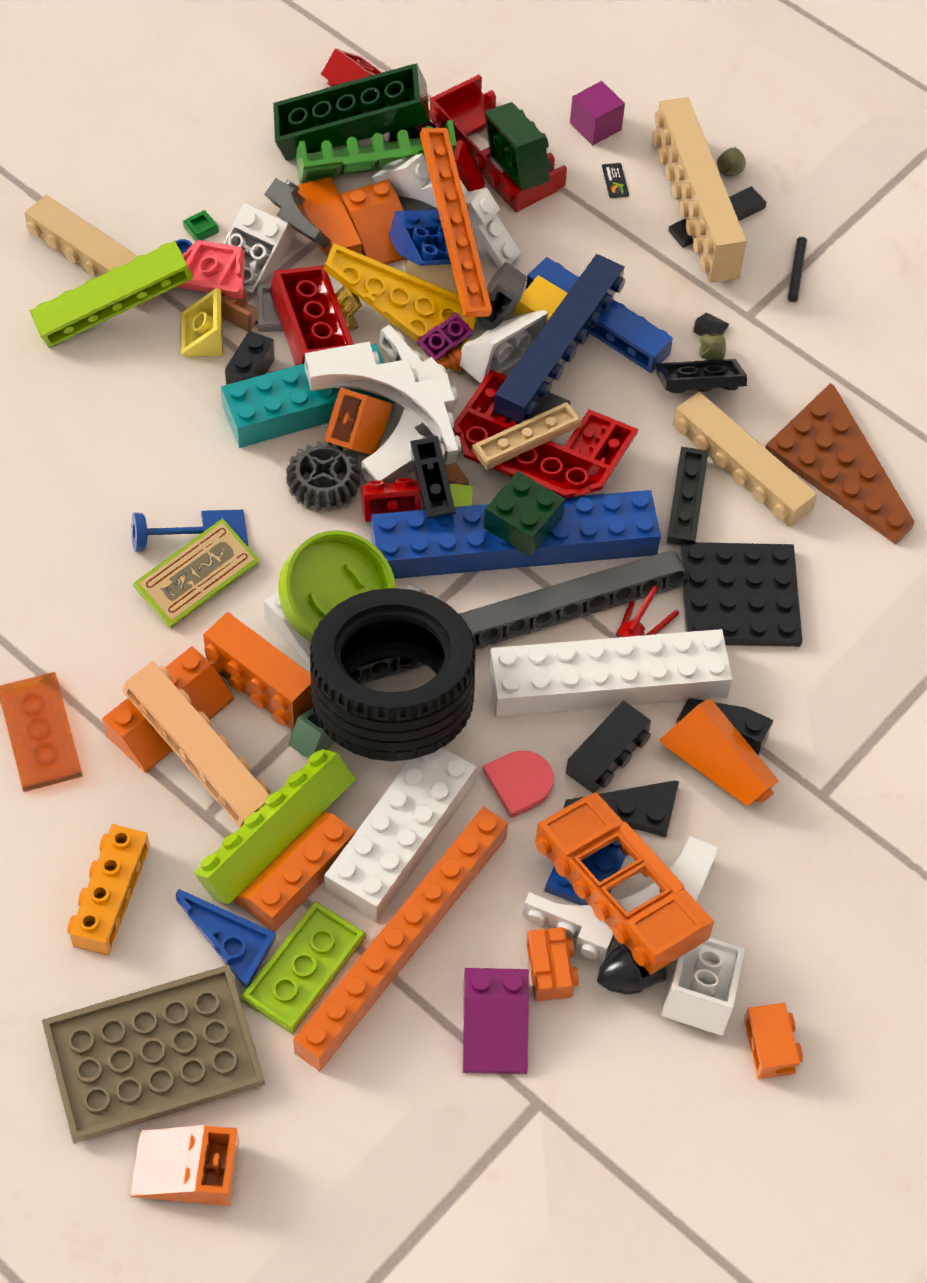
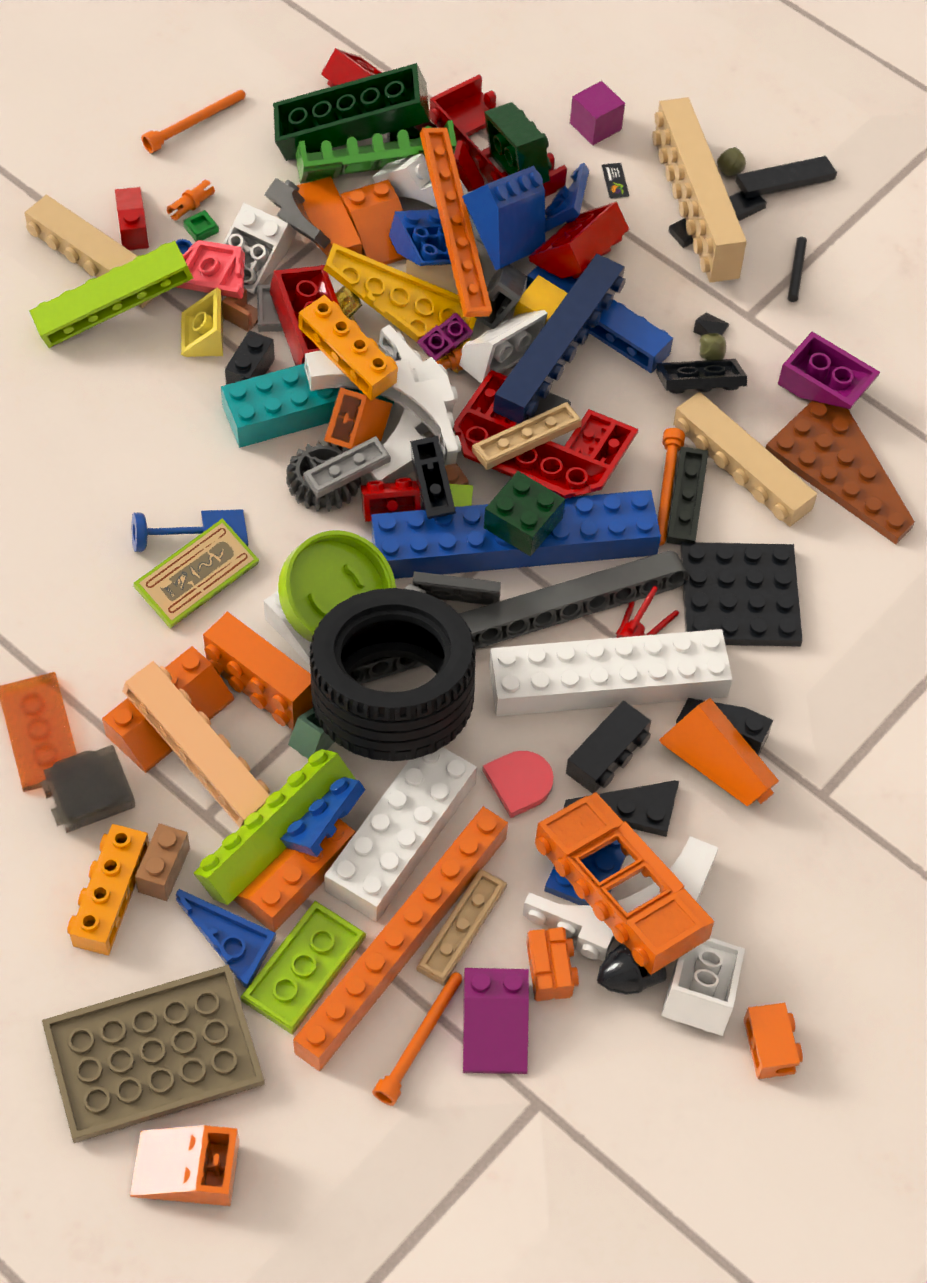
none -> clear smoke brick [40,745,135,833]
none -> red slope [115,187,149,250]
none -> medium nougat brick [135,823,190,901]
none -> orange piece [141,90,246,153]
none -> orange pin [167,180,215,220]
none -> blue wing [280,777,366,857]
none -> light orange brick [299,295,398,401]
none -> light grey tile [303,436,391,499]
none -> orange piece [372,972,463,1106]
none -> dark grey tile [413,571,501,605]
none -> tan tile [417,868,507,986]
none -> blue slope [462,166,545,271]
none -> red slope [528,201,629,279]
none -> blue wing [545,163,589,232]
none -> orange piece [657,428,685,546]
none -> black tile [735,156,837,198]
none -> magenta slope [778,331,880,409]

